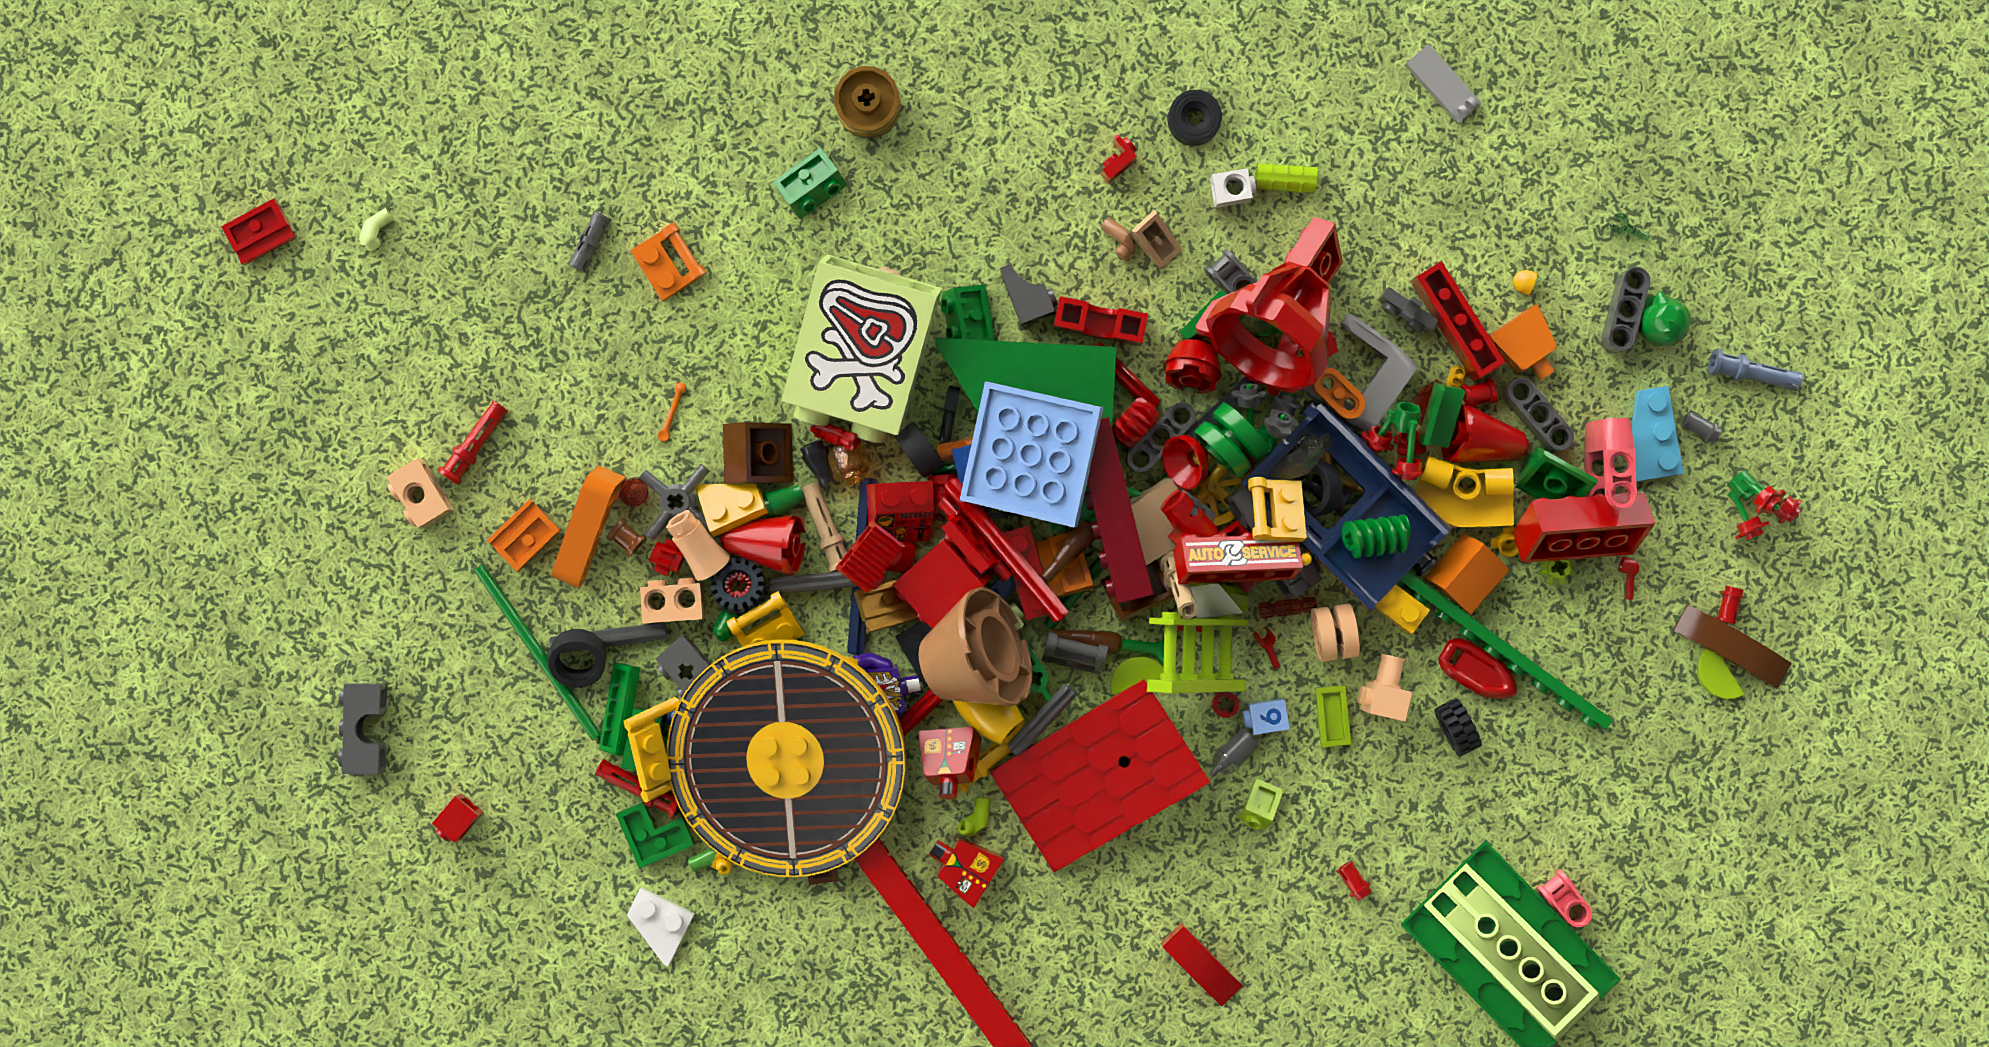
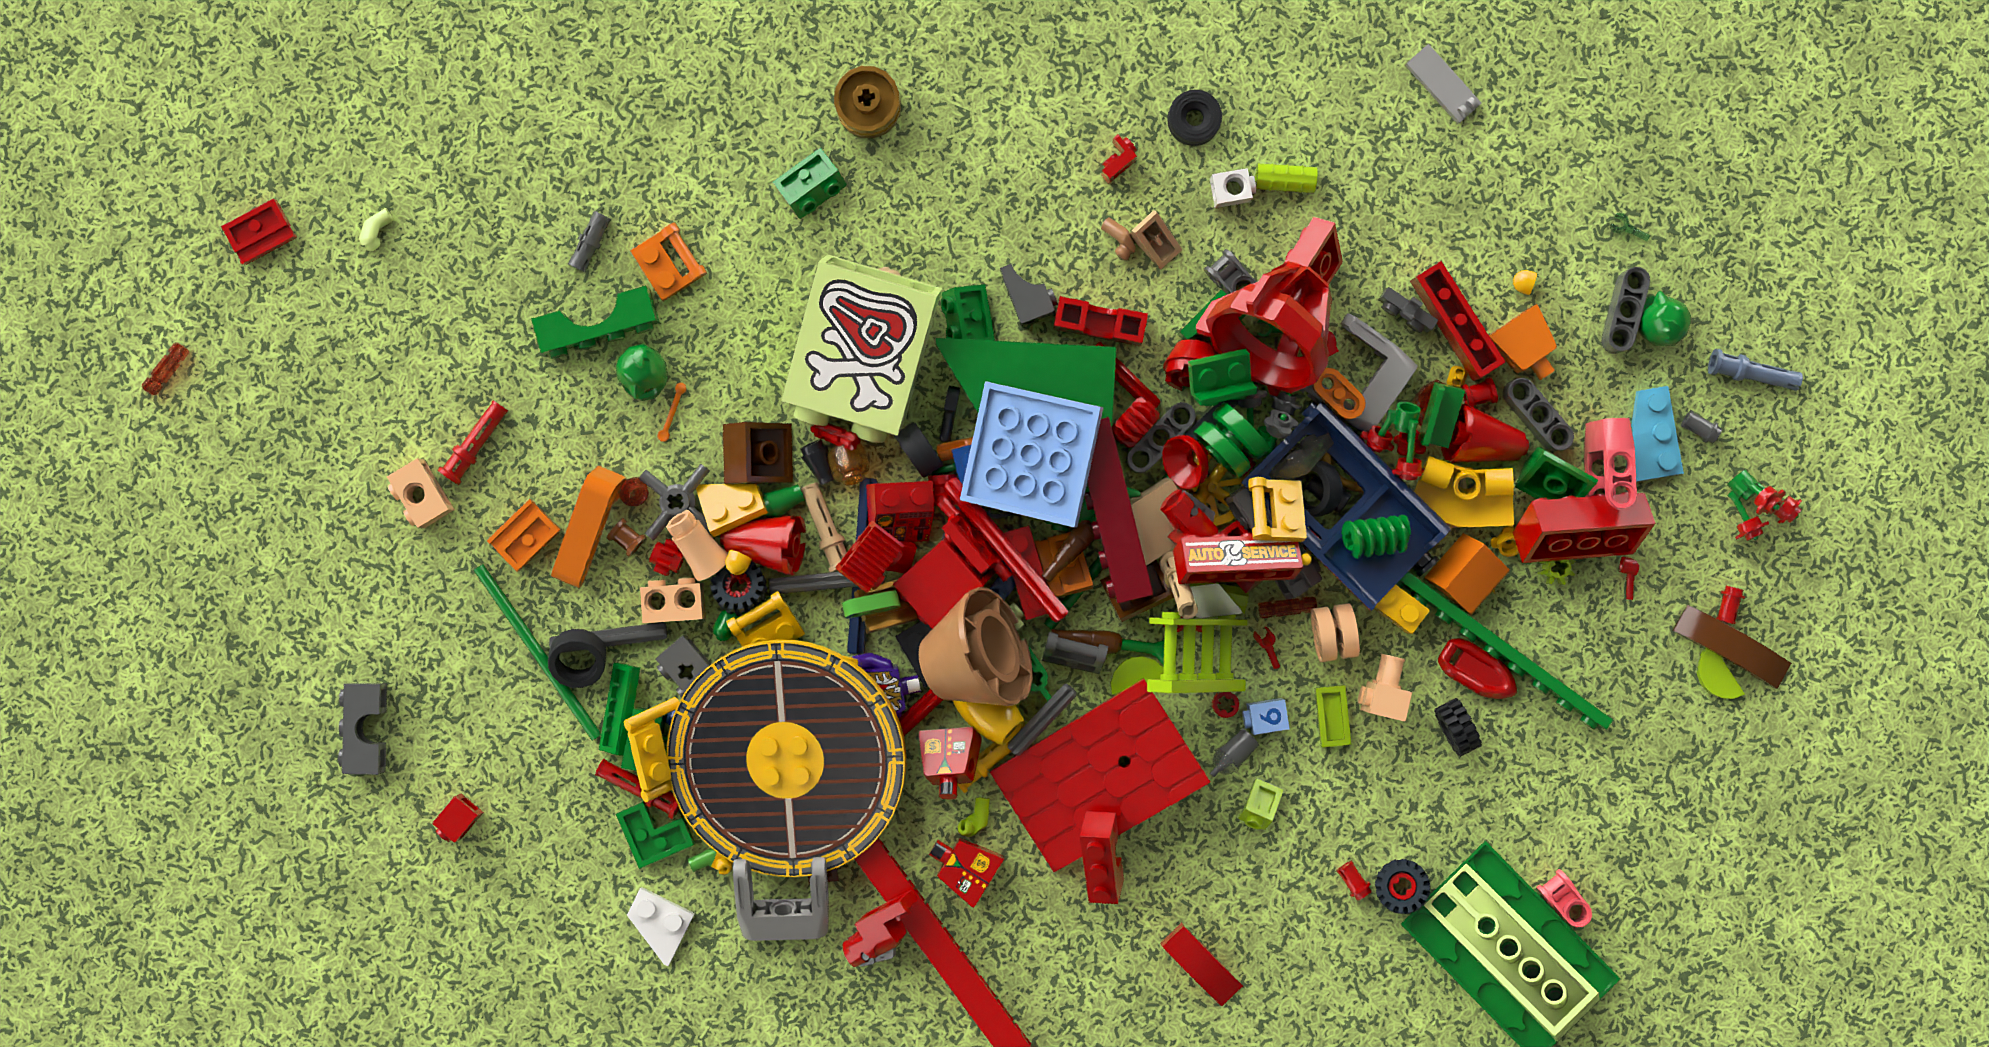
none -> clear red axle [141,342,189,396]
none -> green arch [531,285,660,359]
none -> green piece [616,344,668,401]
none -> yellow hinge [725,550,752,575]
none -> light grey connector [733,857,829,941]
none -> bright green beam [842,591,900,619]
none -> red plate [842,889,918,967]
none -> red arch [1080,811,1124,904]
none -> green bracket [1188,349,1257,406]
none -> black bush [1375,859,1431,914]

